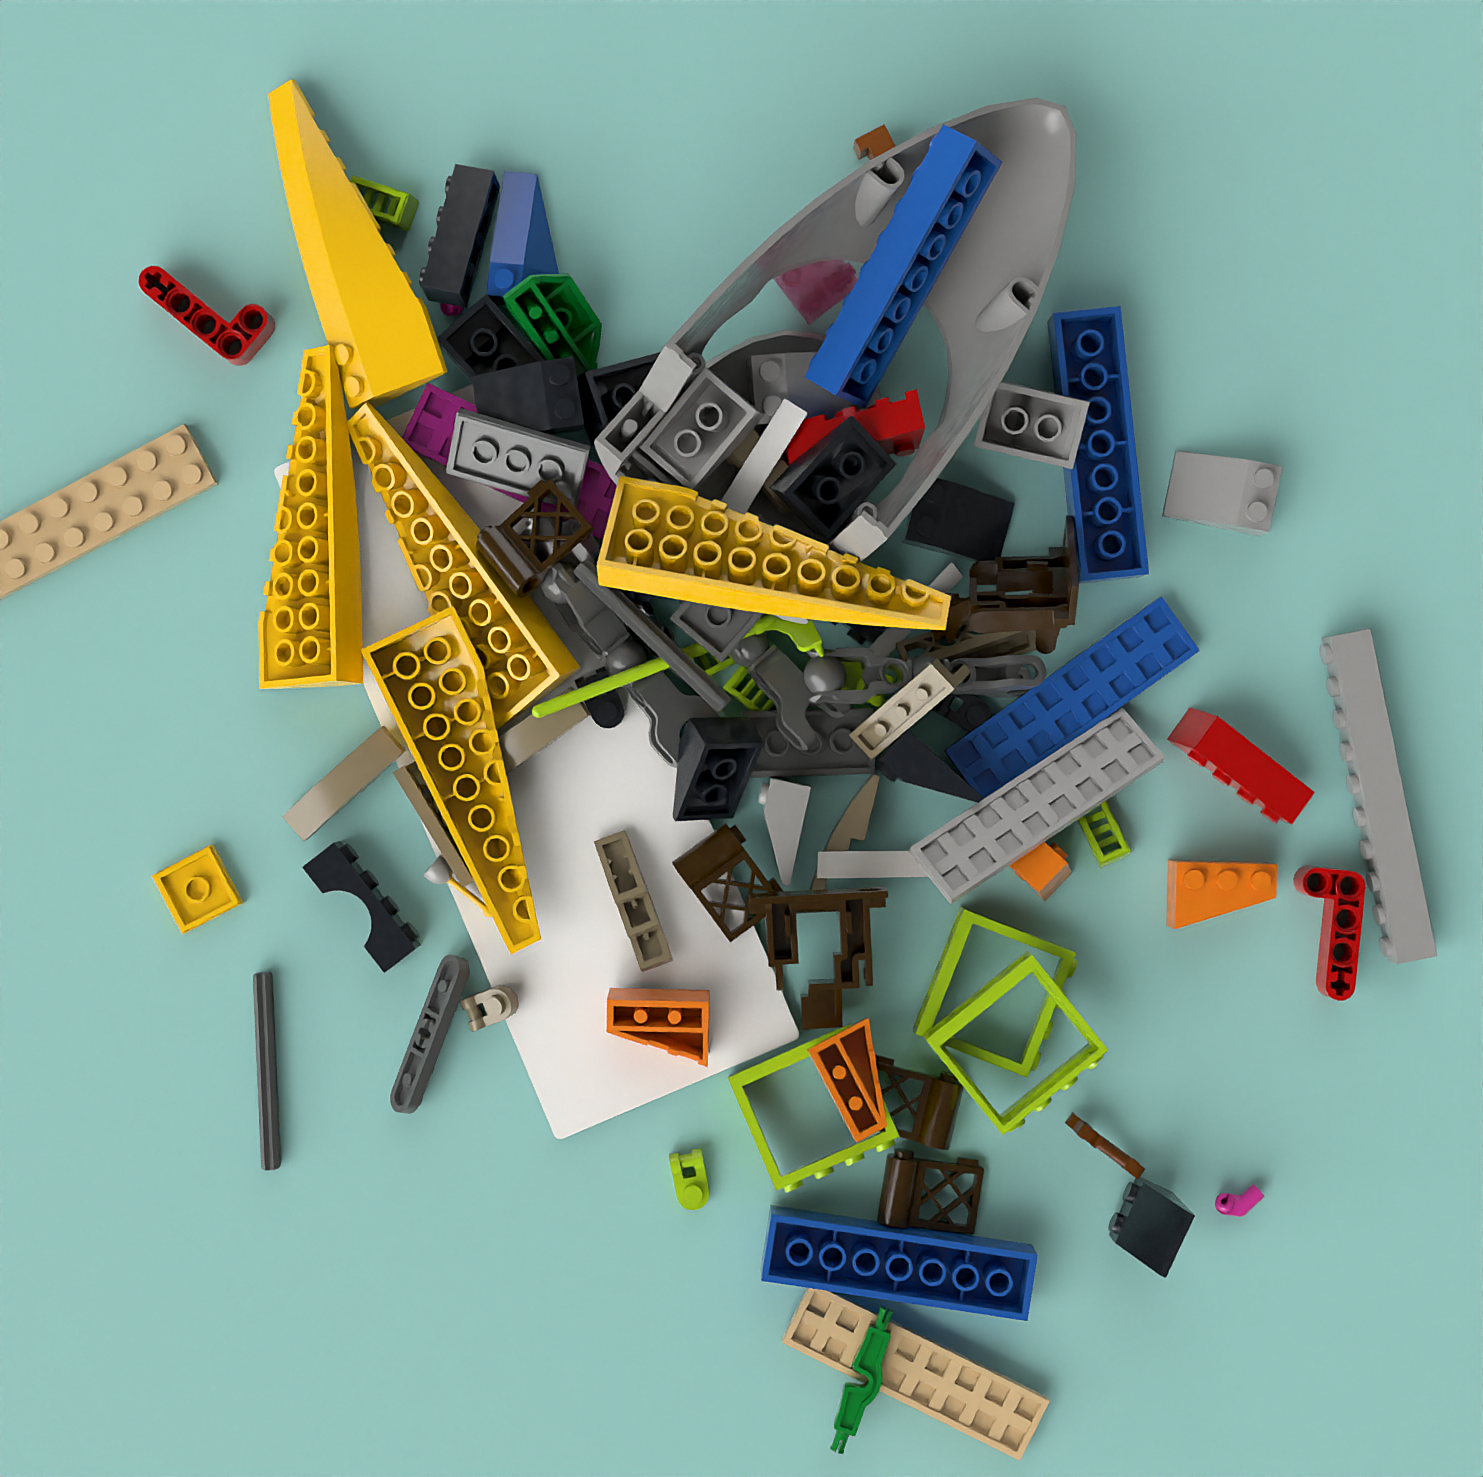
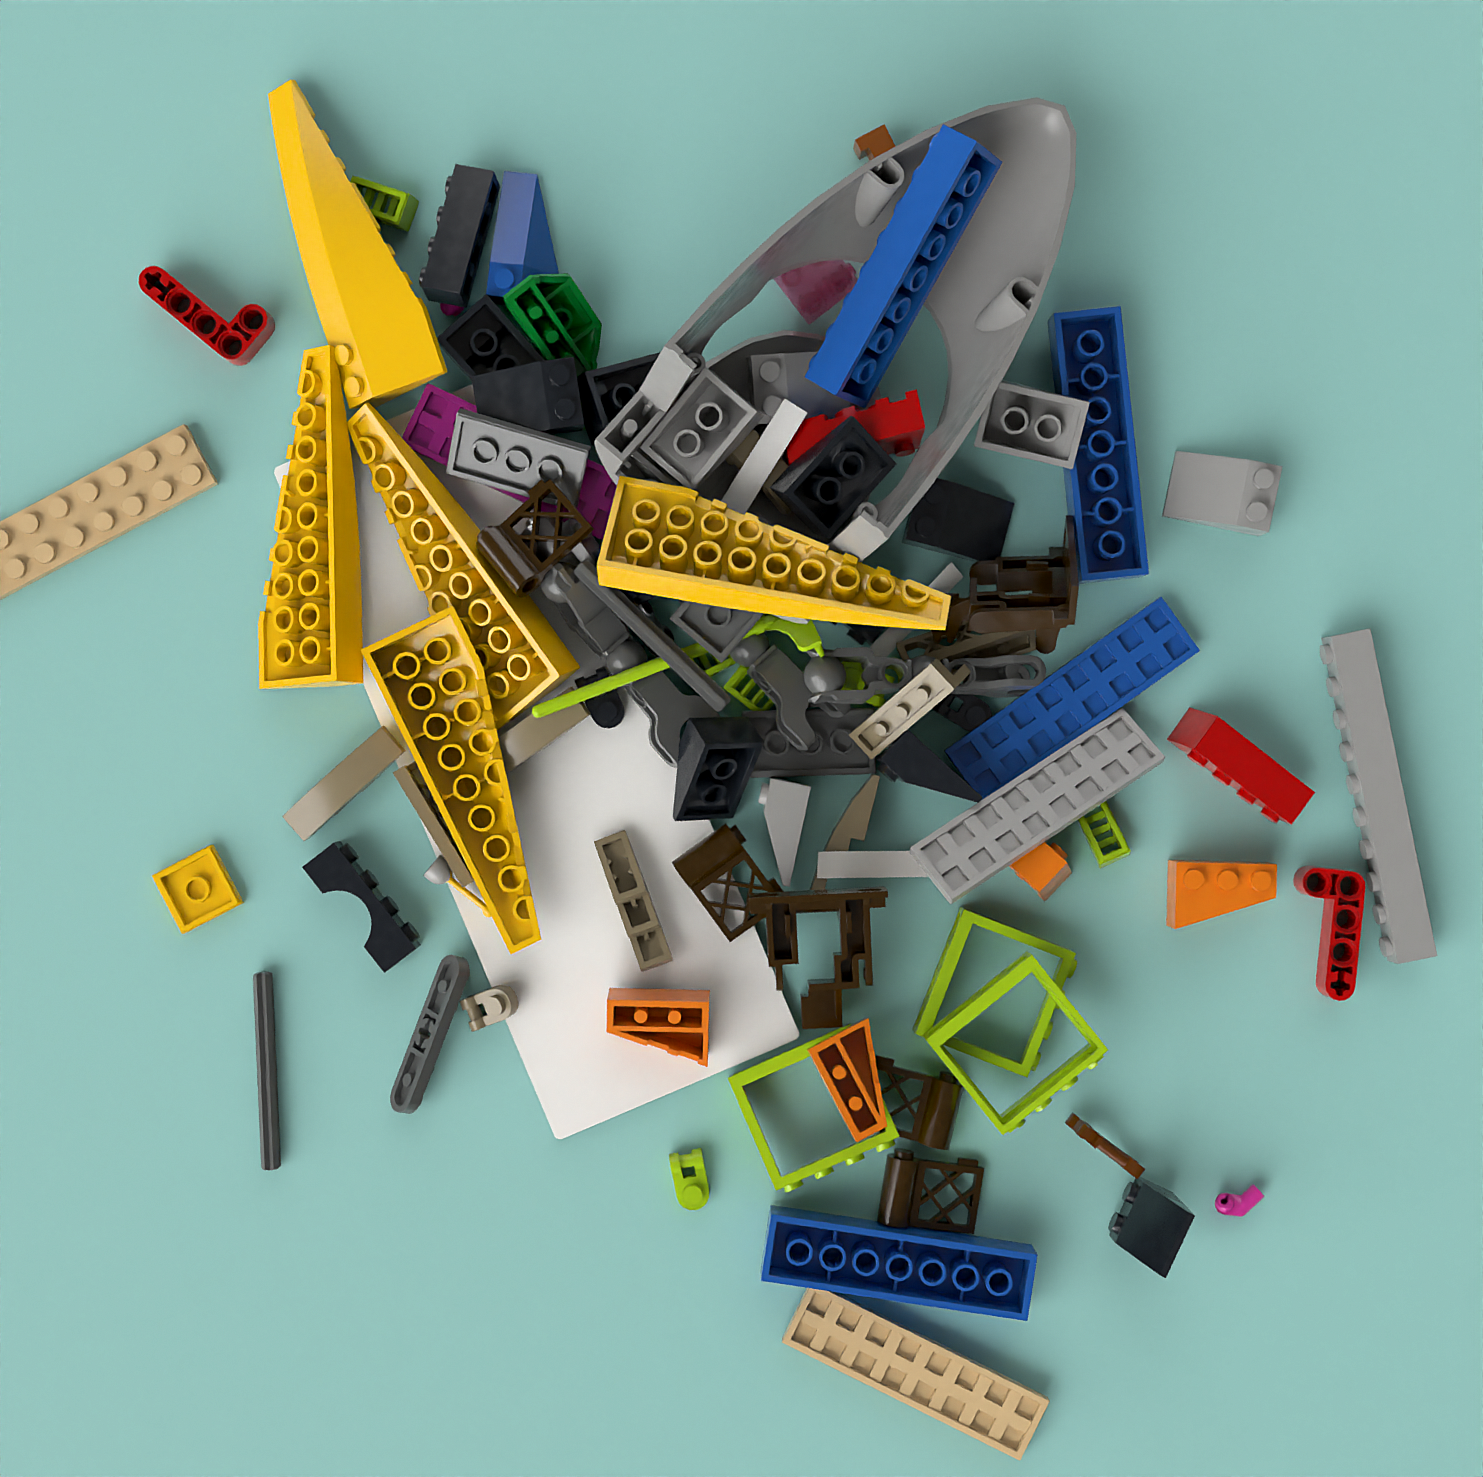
green piece [830,1306,894,1454] -> none

